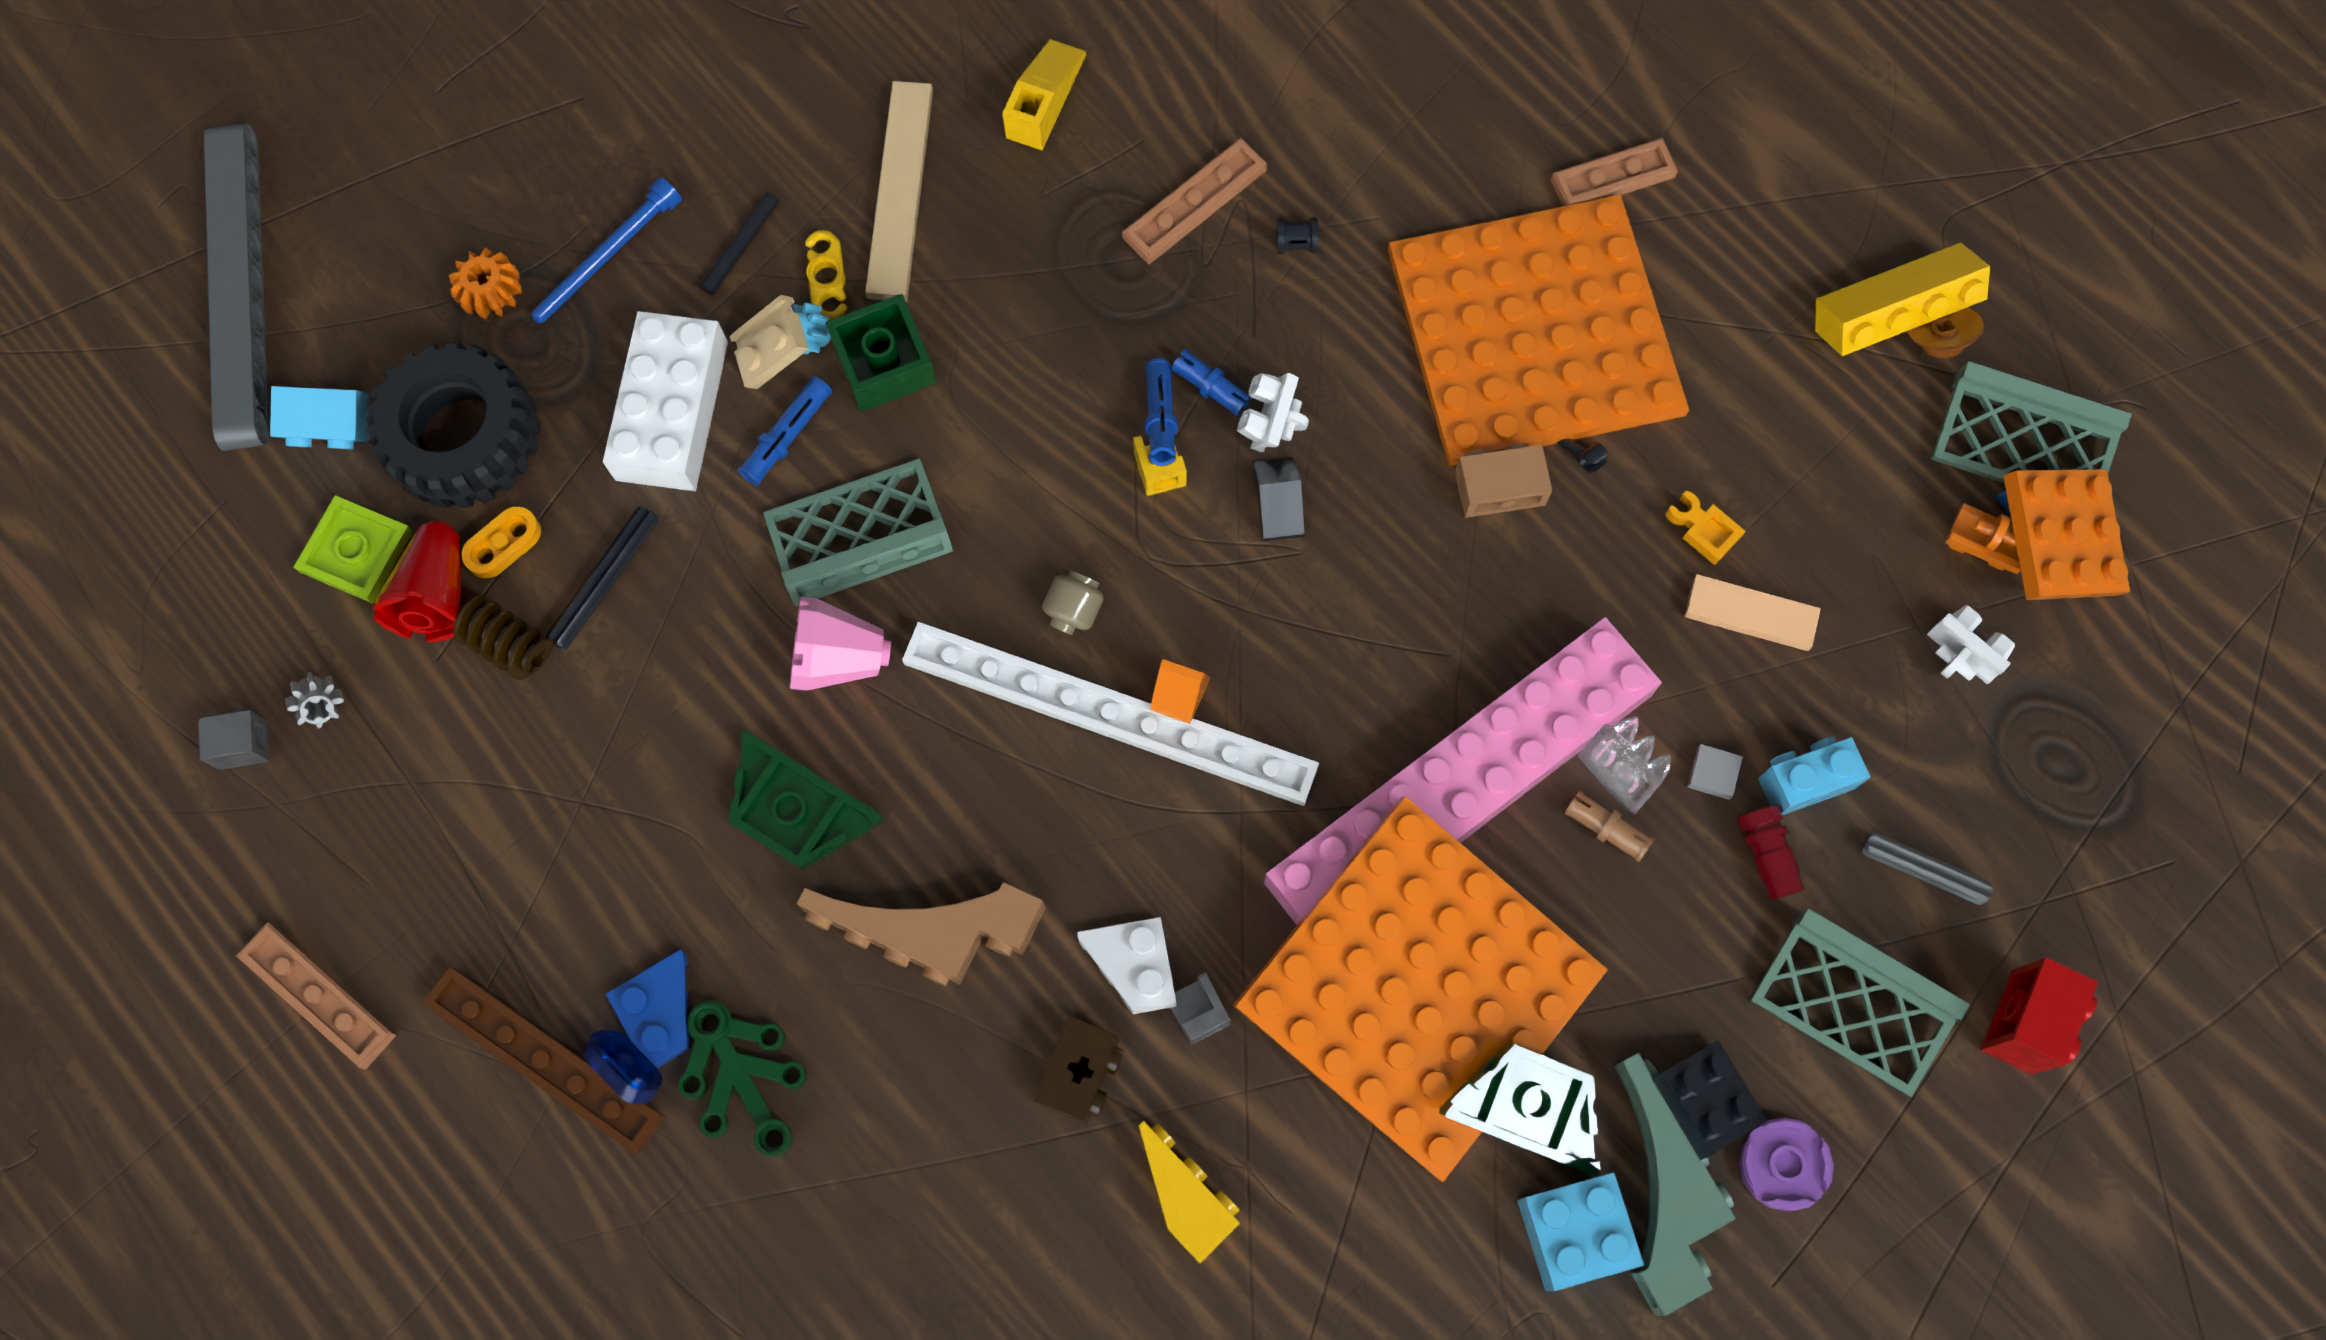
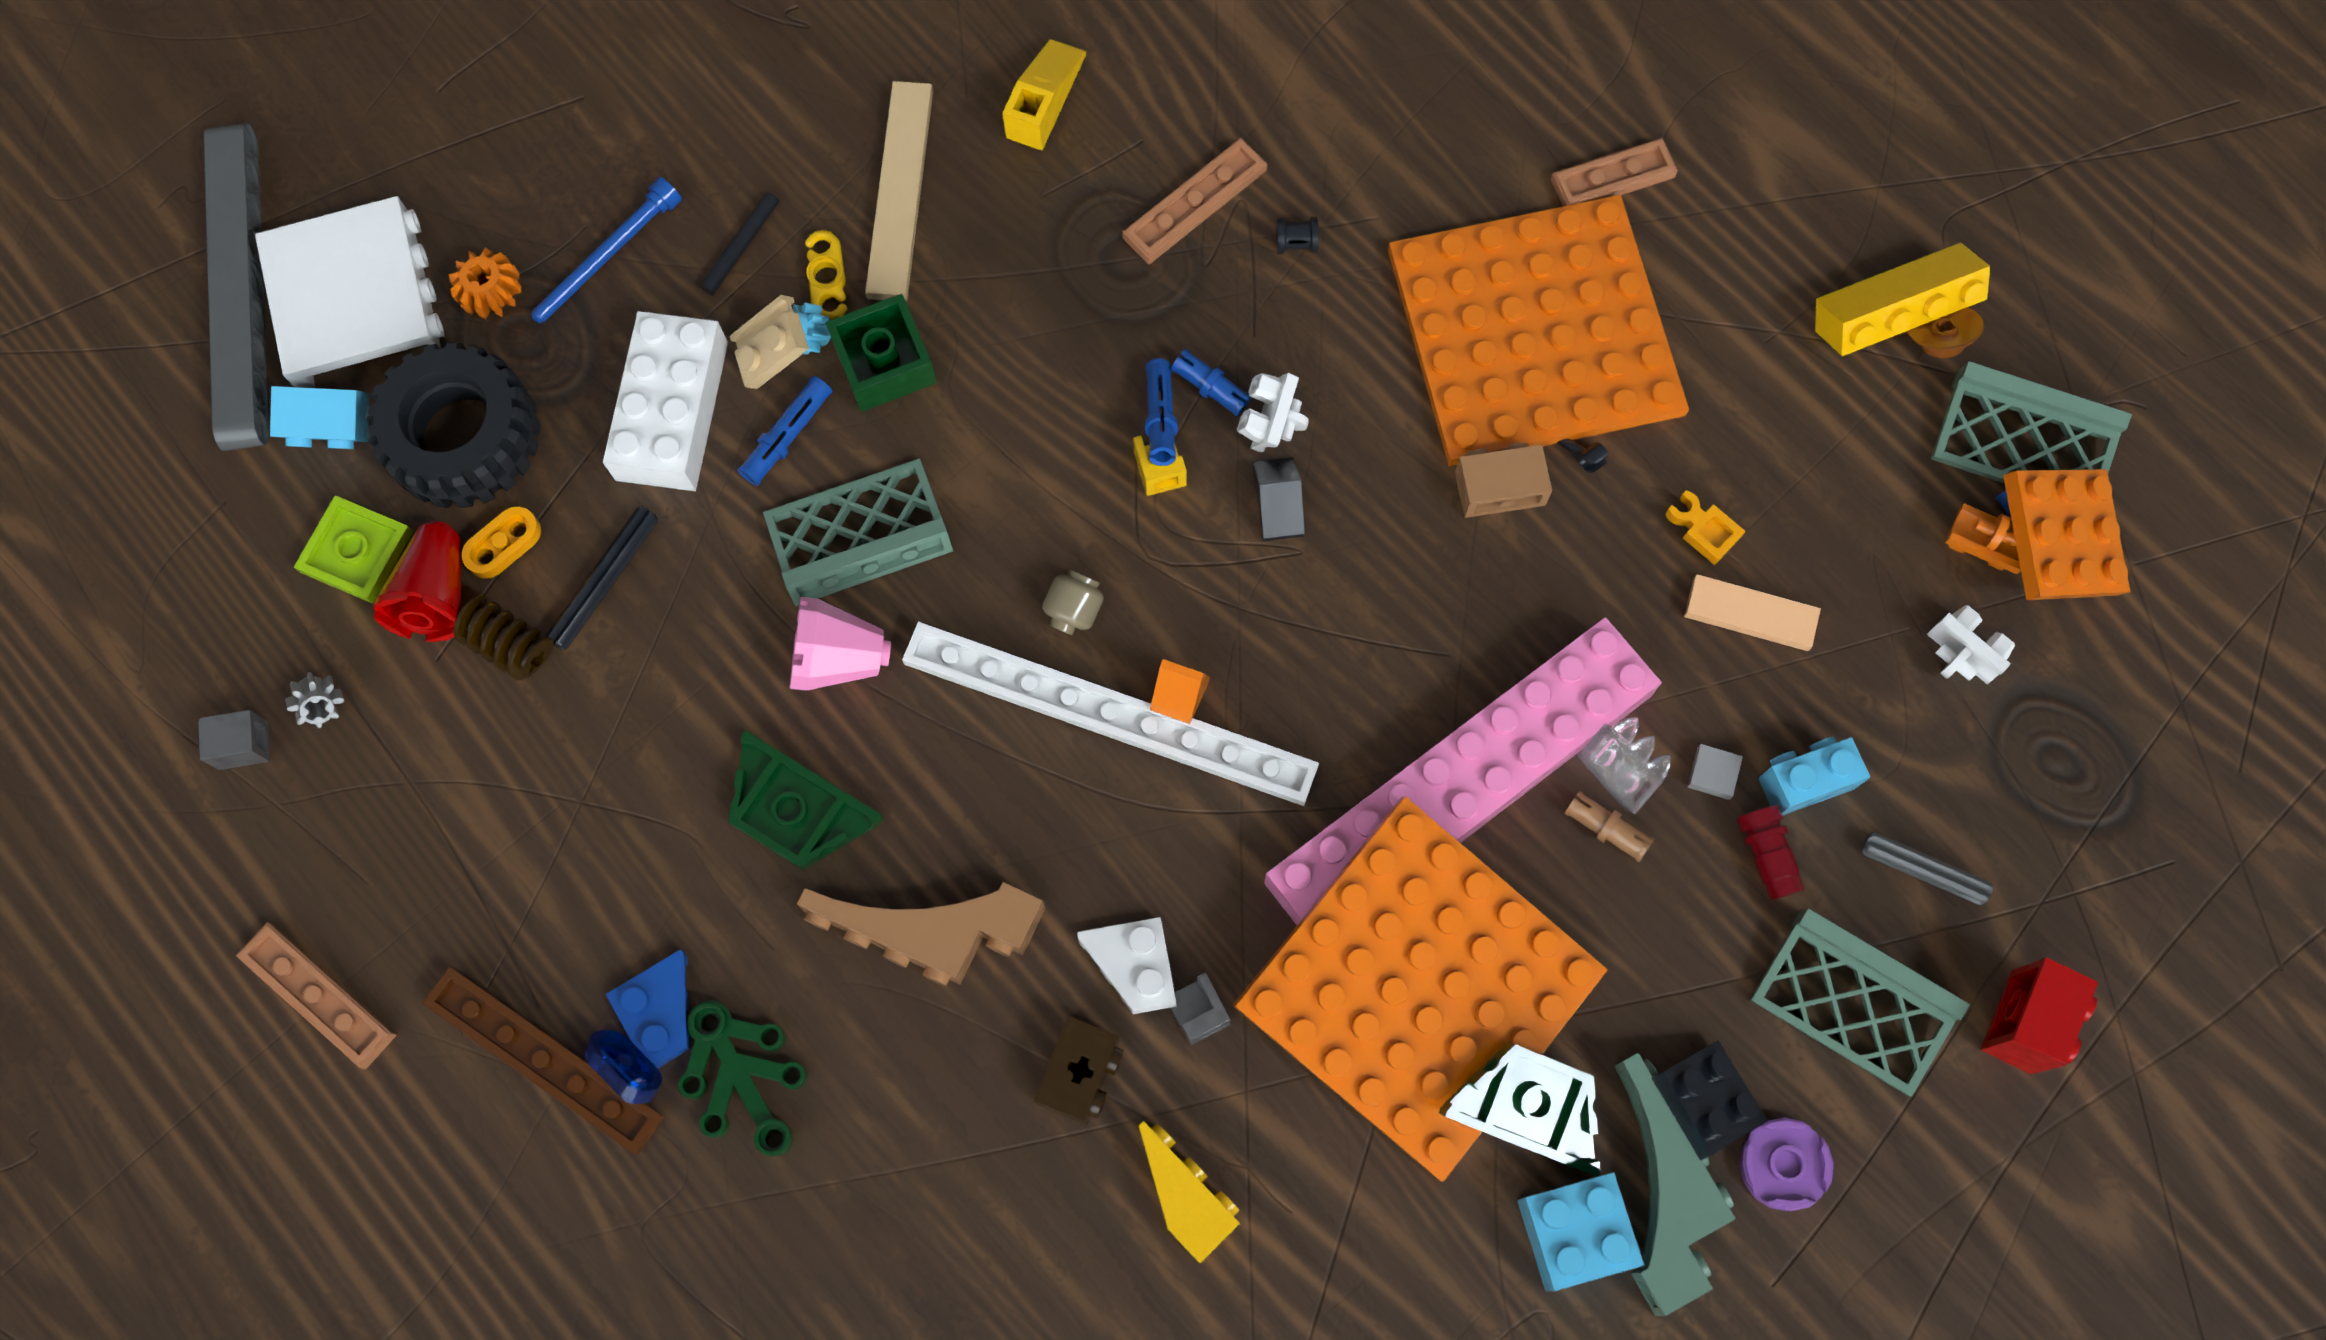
none -> white panel [255,196,444,388]

